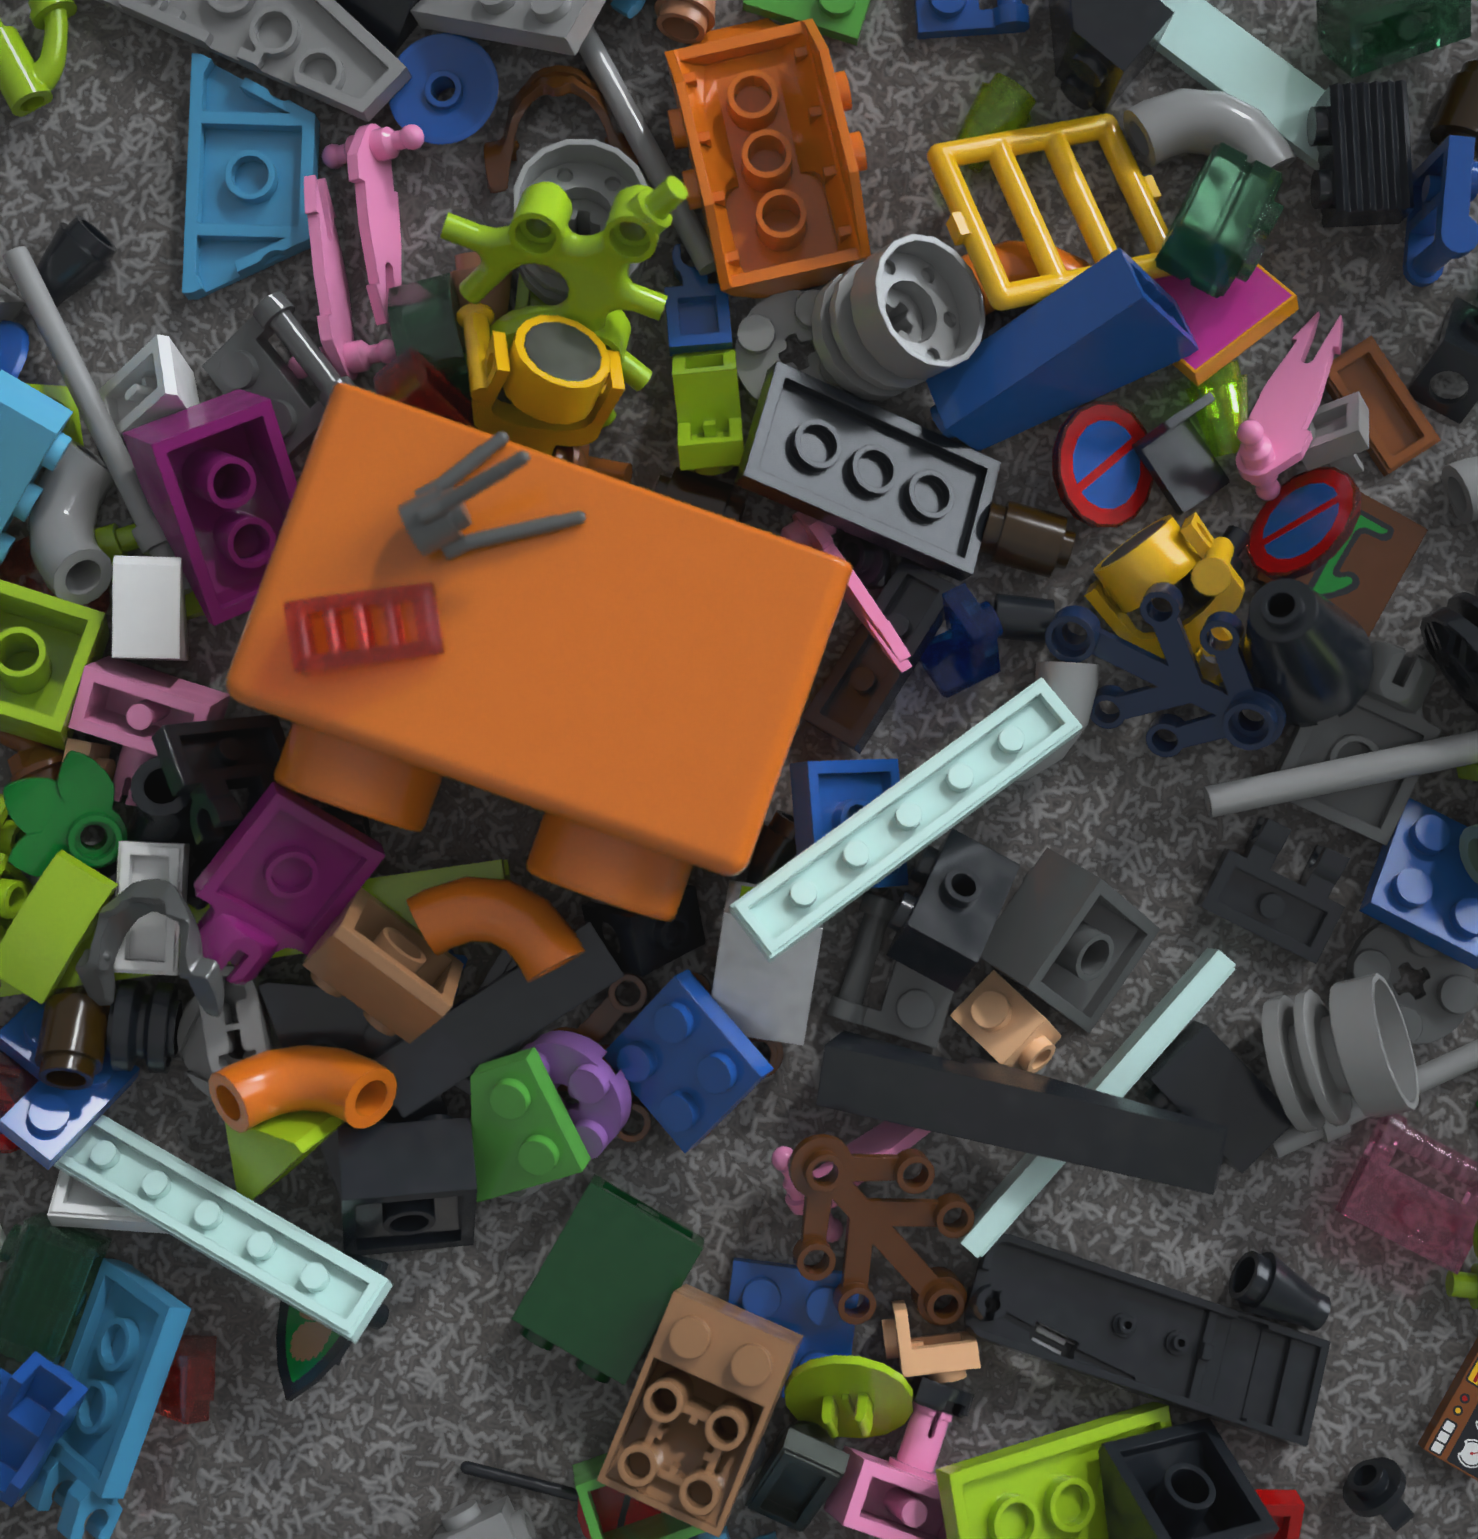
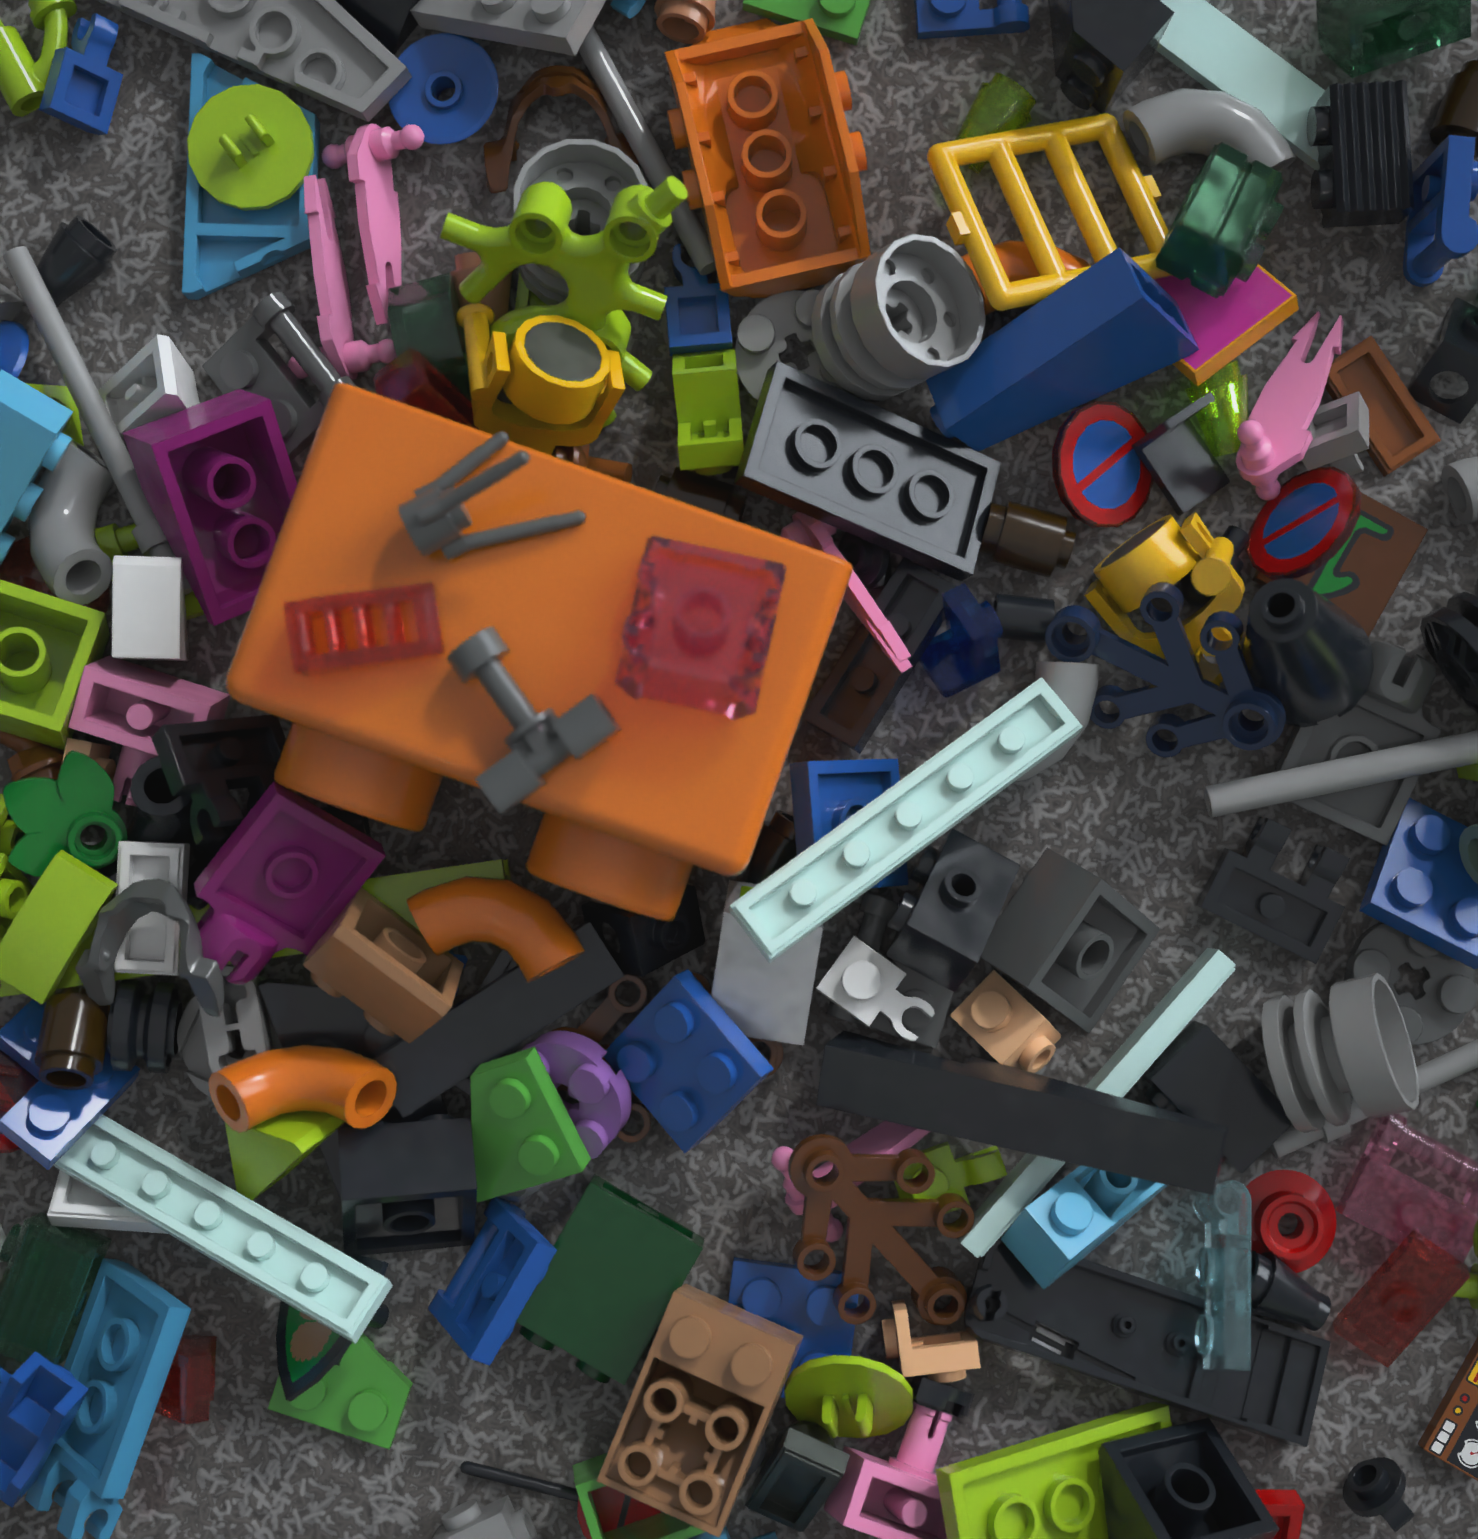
none -> blue plate [39,13,123,135]
none -> lime piece [187,84,315,211]
none -> bright green wing [268,1333,413,1450]
none -> blue plate [428,1197,557,1366]
none -> dark grey bar [446,626,622,814]
none -> clear pink slope [615,536,787,721]
none -> white plate [816,936,935,1042]
none -> lime plate [894,1141,1008,1214]
none -> medium azure slope [1001,1165,1168,1290]
none -> clear light blue plate [1193,1180,1252,1372]
none -> red piece [1233,1170,1337,1273]
none -> clear red plate [1333,1230,1470,1368]

